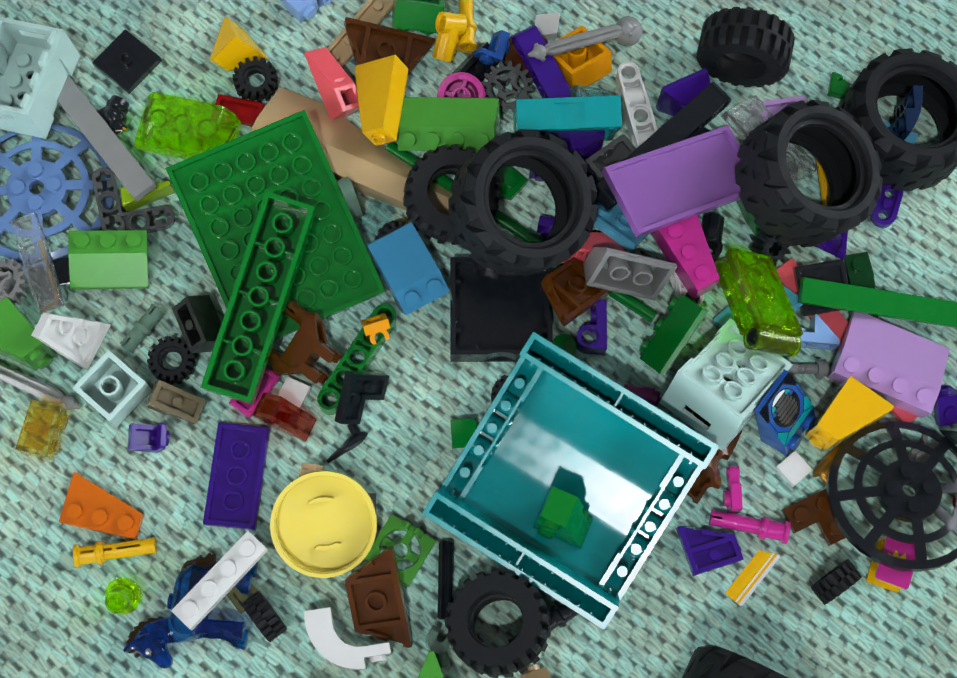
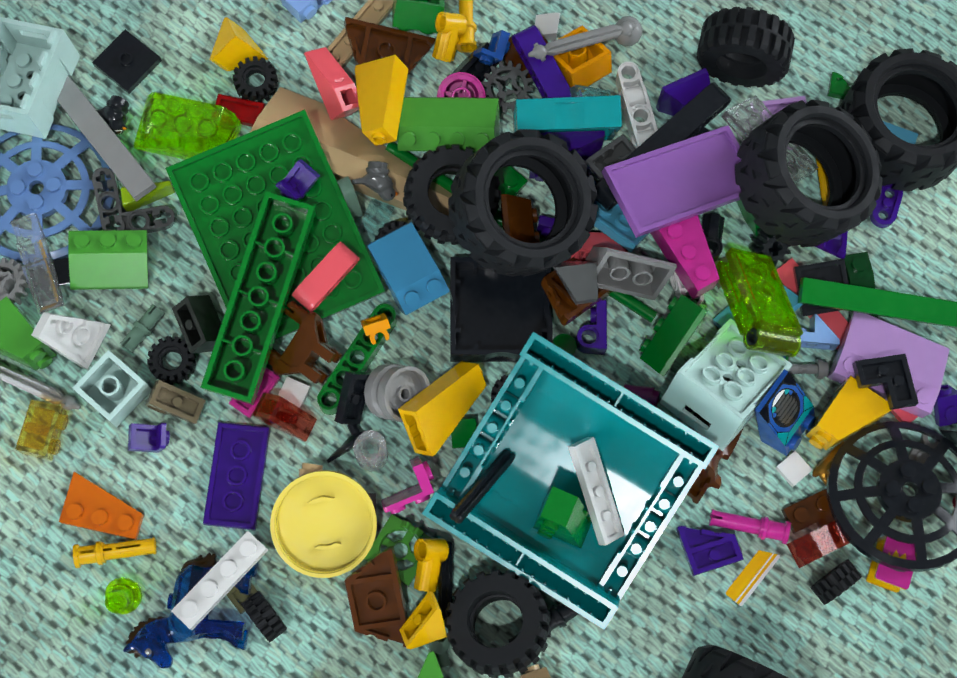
white arch [304,607,392,670] -> none
dark pink plate [722,467,743,513] -> none
dark blue slope [889,85,923,141] -> none
none -> dark purple bracket [276,159,320,201]
none -> coral beam [292,241,360,312]
none -> dark grey animal [352,161,398,201]
none -> clear piece [353,430,388,472]
none -> light grey wheel [364,363,430,422]
none -> dark pink bracket [381,456,434,514]
none -> yellow slope [398,361,487,457]
none -> yellow slope [399,591,447,650]
none -> yellow piece [414,538,449,592]
none -> black axle [450,449,515,524]
none -> reddish brown slope [501,194,540,243]
none -> dark grey slope [553,261,598,305]
none -> white plate [568,437,624,546]
none -> clear red slope [786,521,850,568]
none -> black plate [852,354,918,410]

